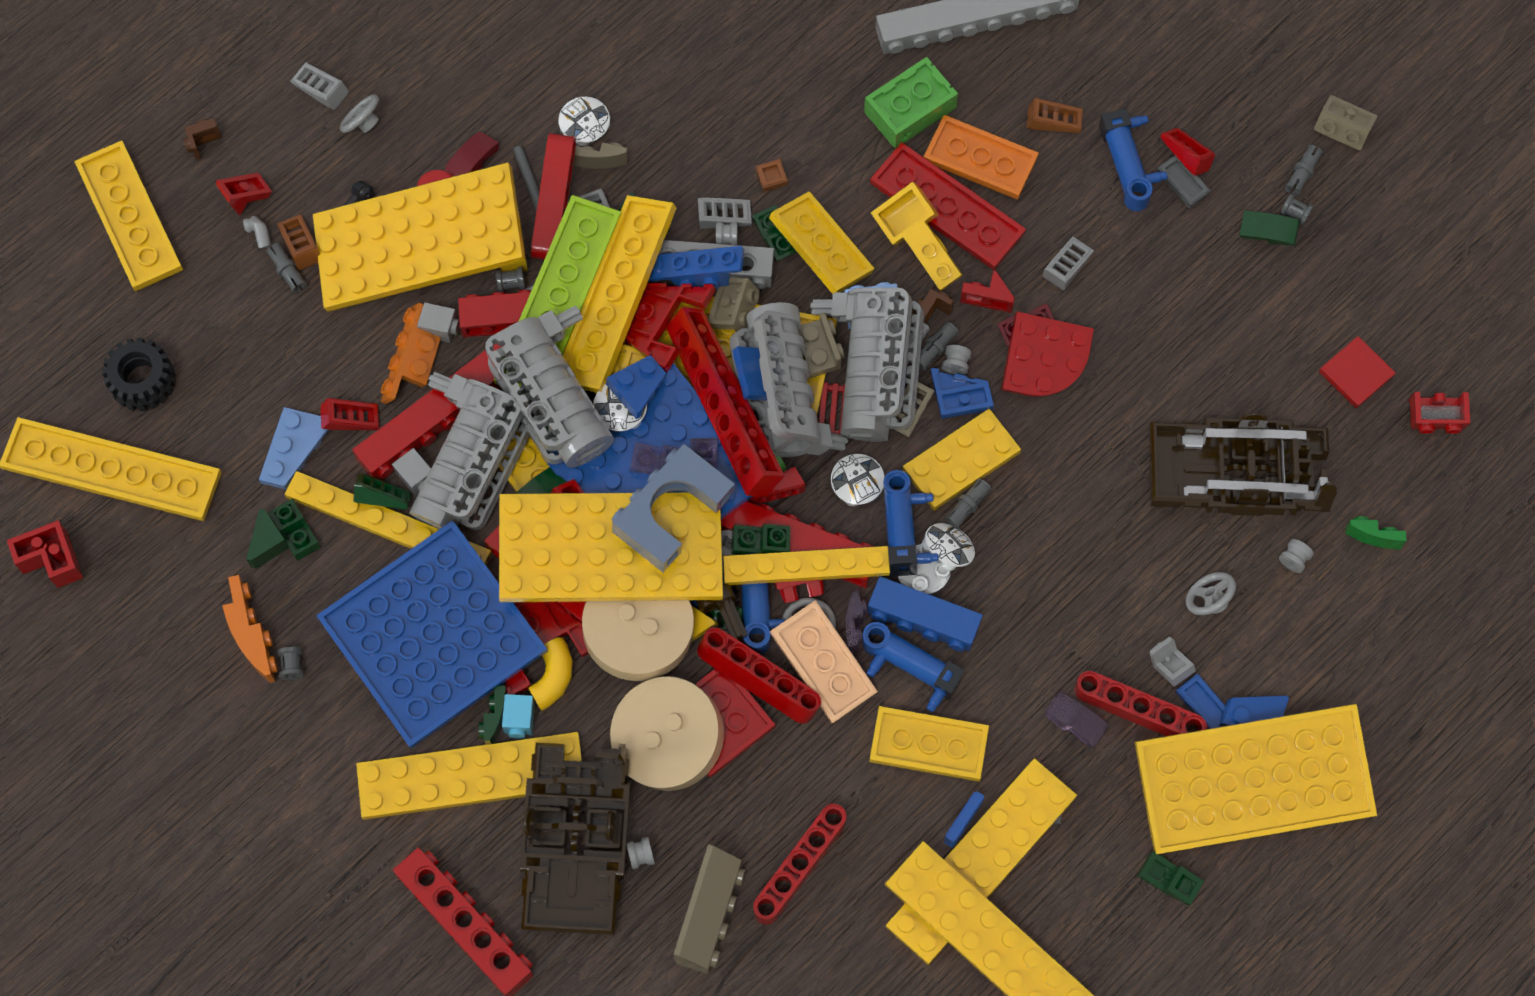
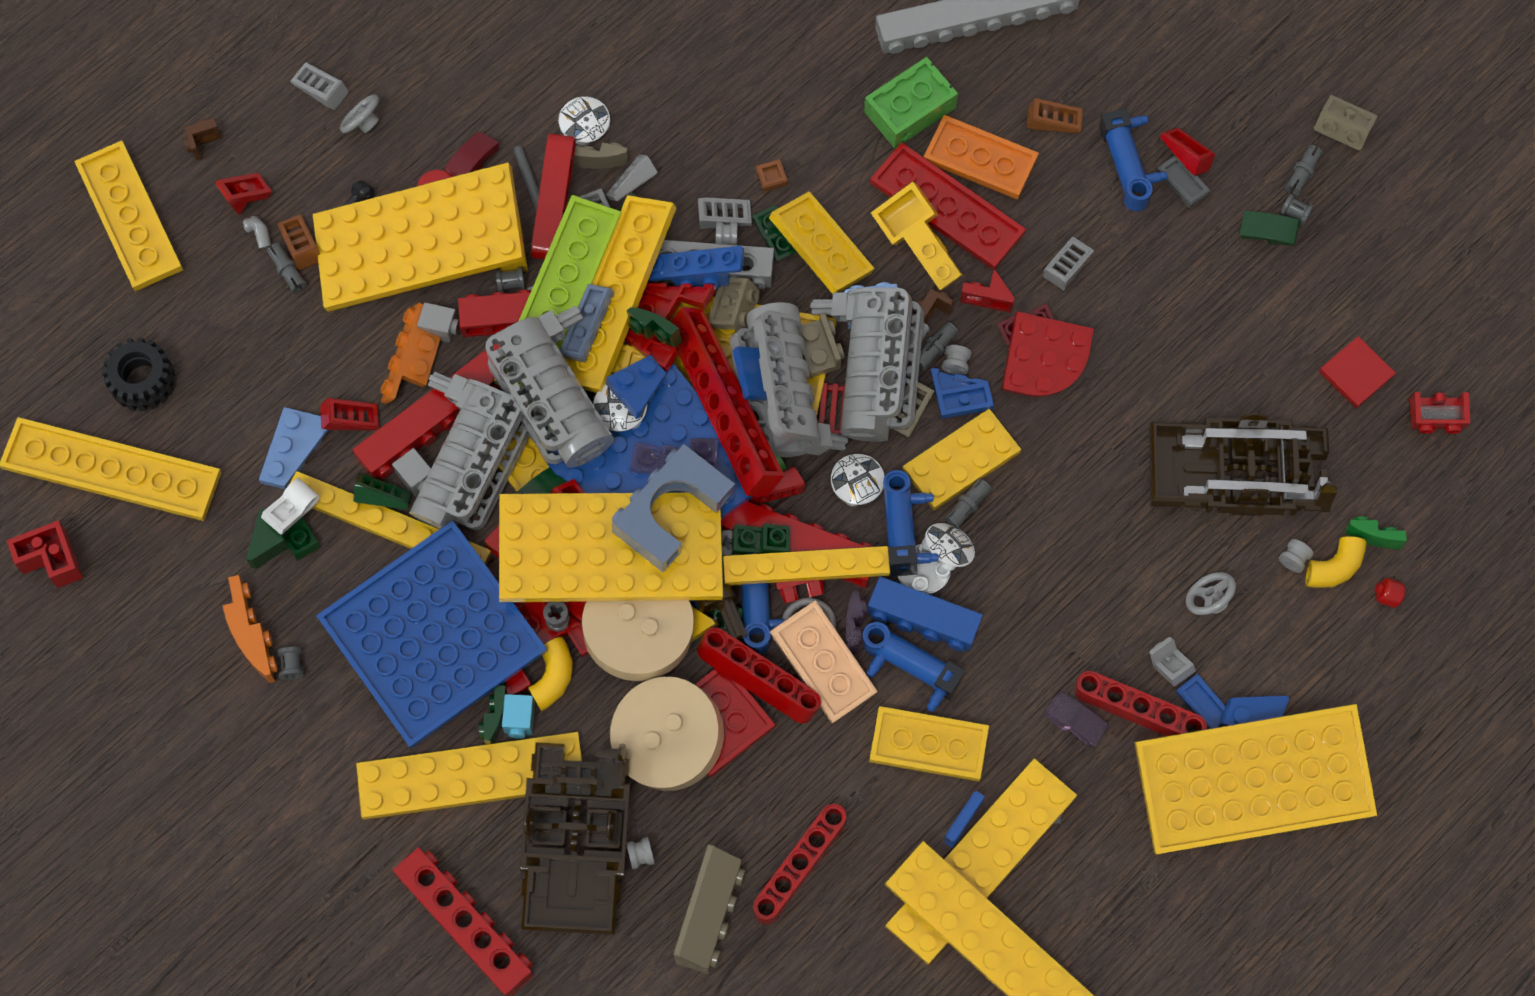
dark green slope [1137,851,1204,906] -> none
none -> white plate [261,478,320,535]
none -> dark grey bush [543,602,570,632]
none -> sand blue tile [560,284,614,362]
none -> light grey slope [606,154,657,201]
none -> dark green slope [626,307,682,347]
none -> yellow cylinder [1305,537,1366,588]
none -> red piece [1375,578,1406,608]

